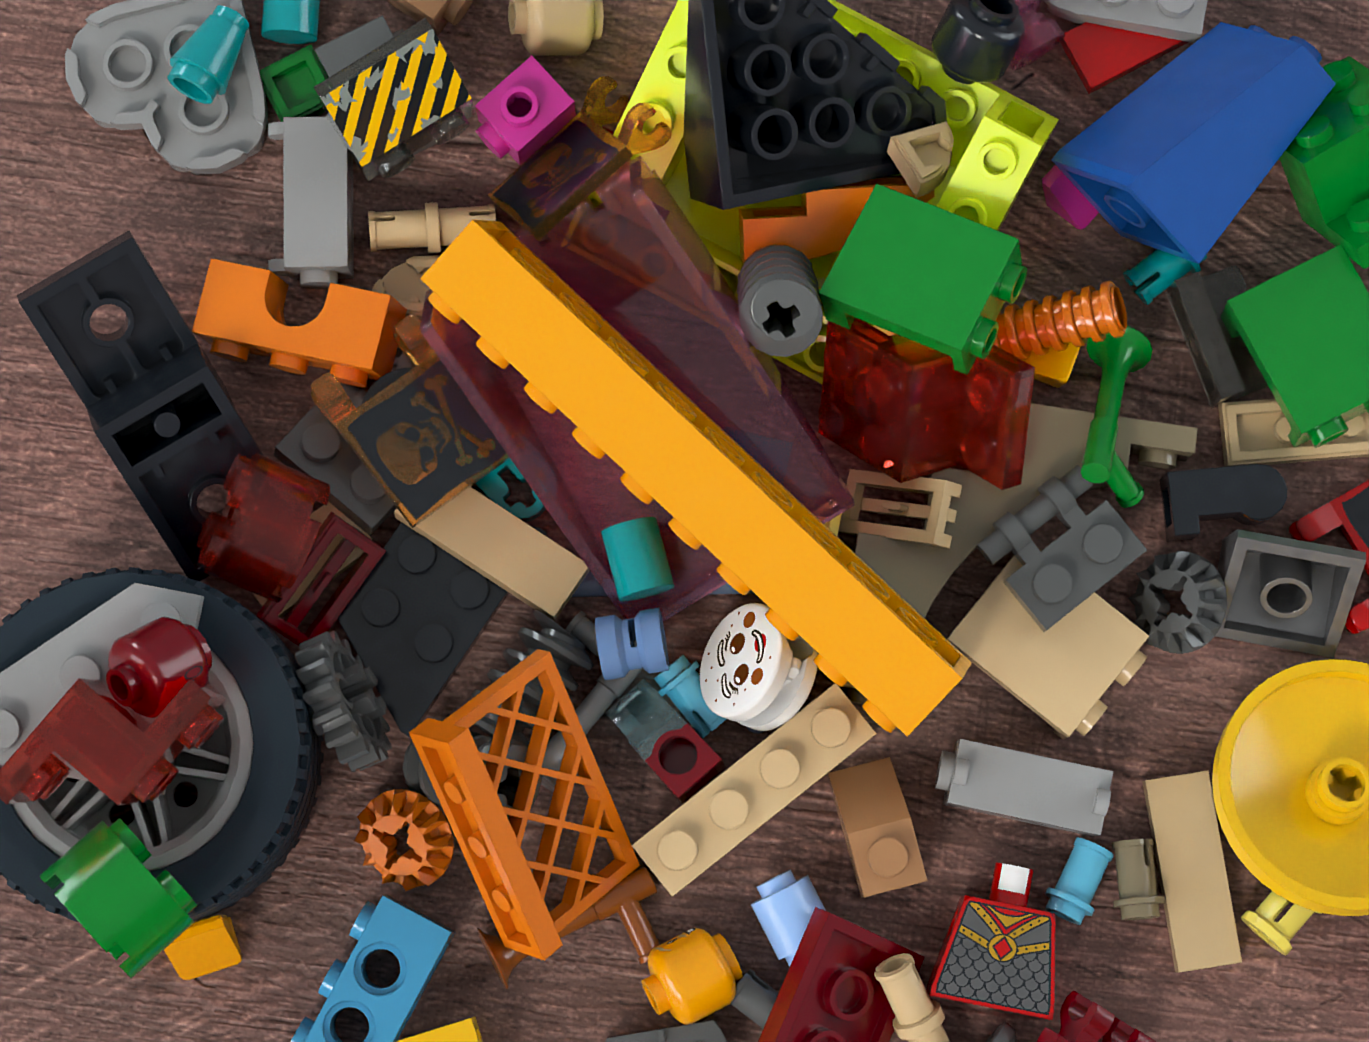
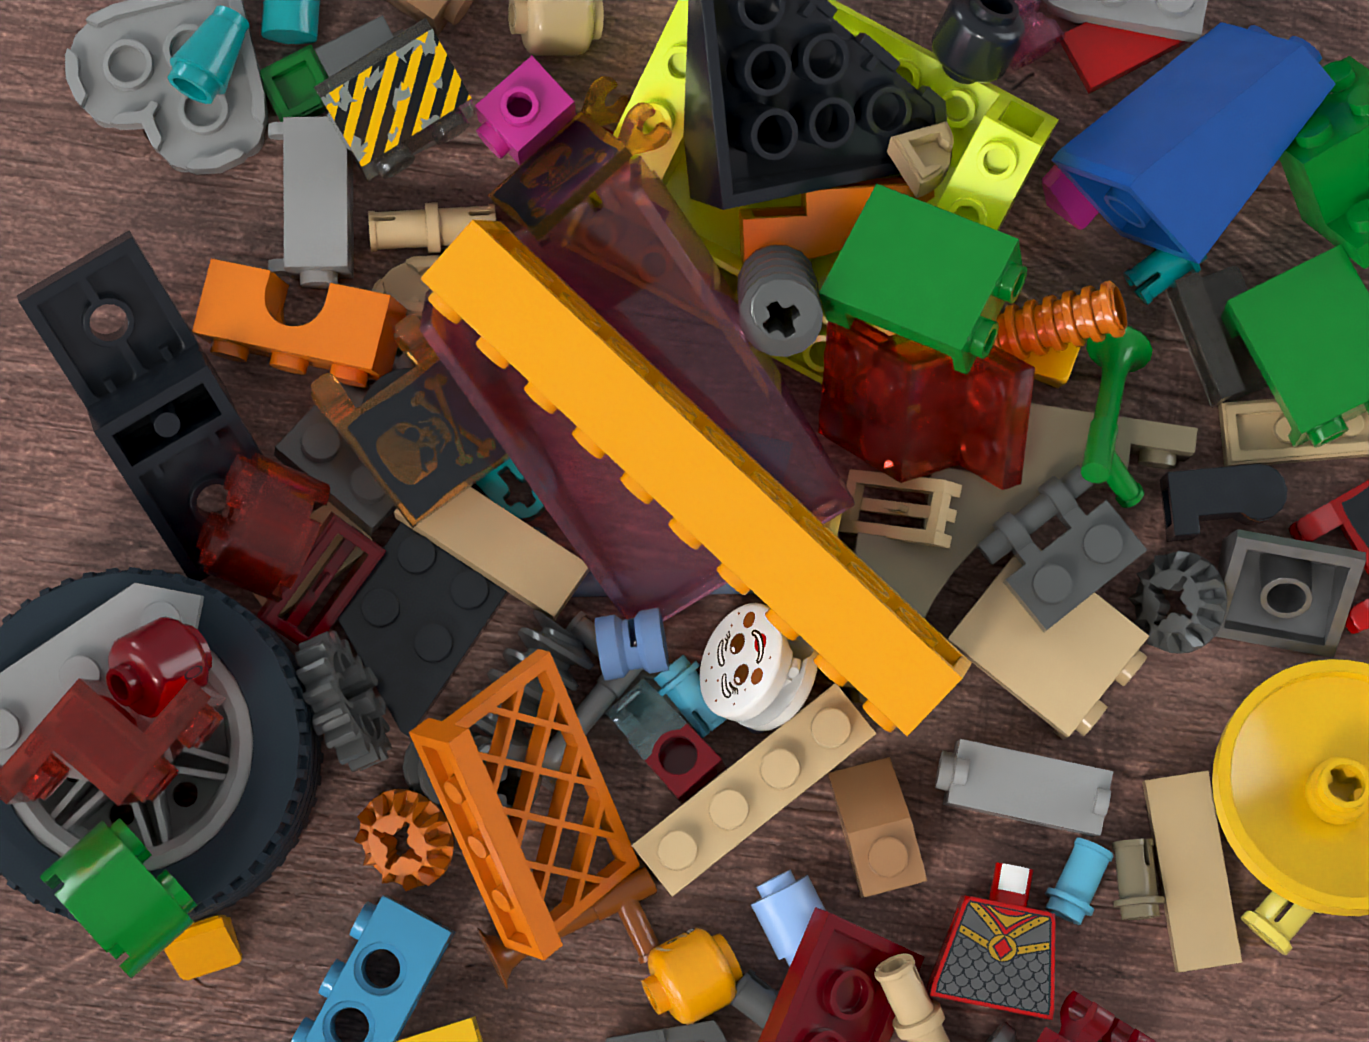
teal piece [601,517,674,602] -> none

